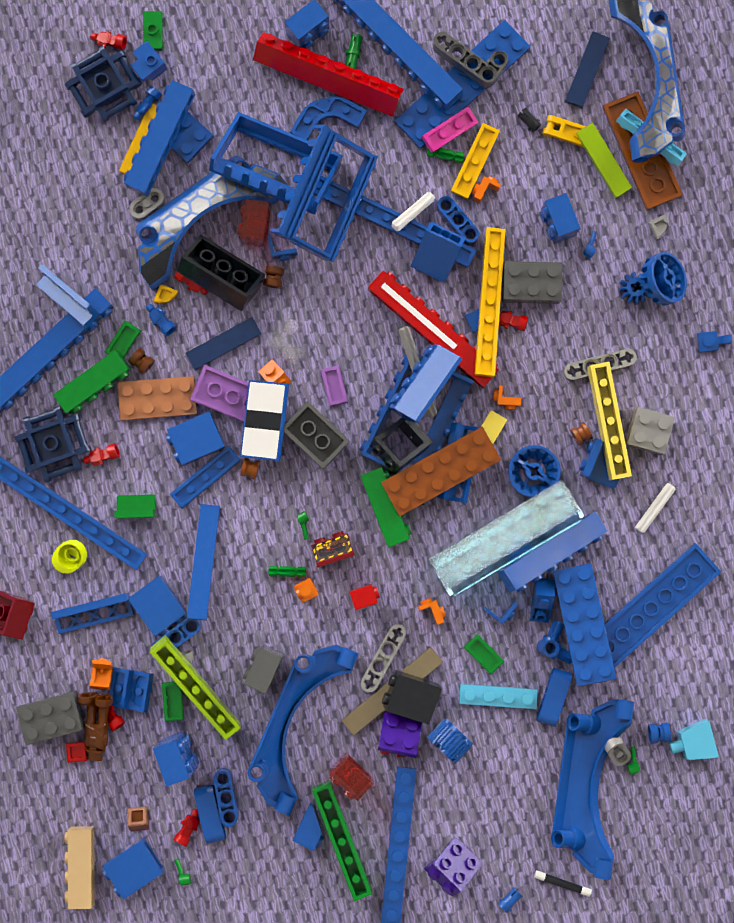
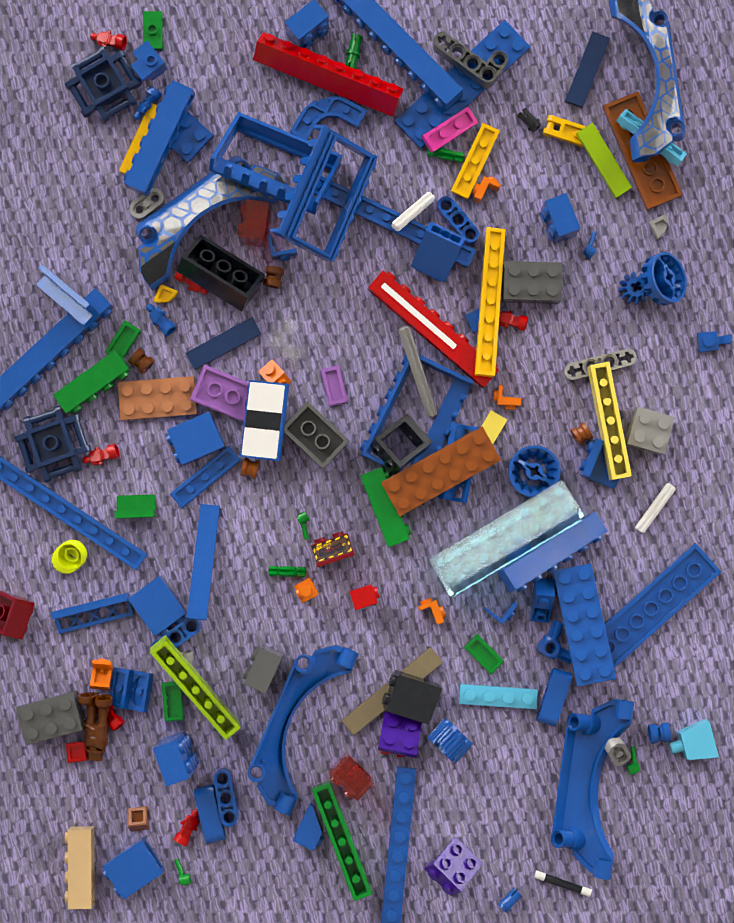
light grey beam [361,624,406,692] -> none
slope [389,345,462,423] -> none

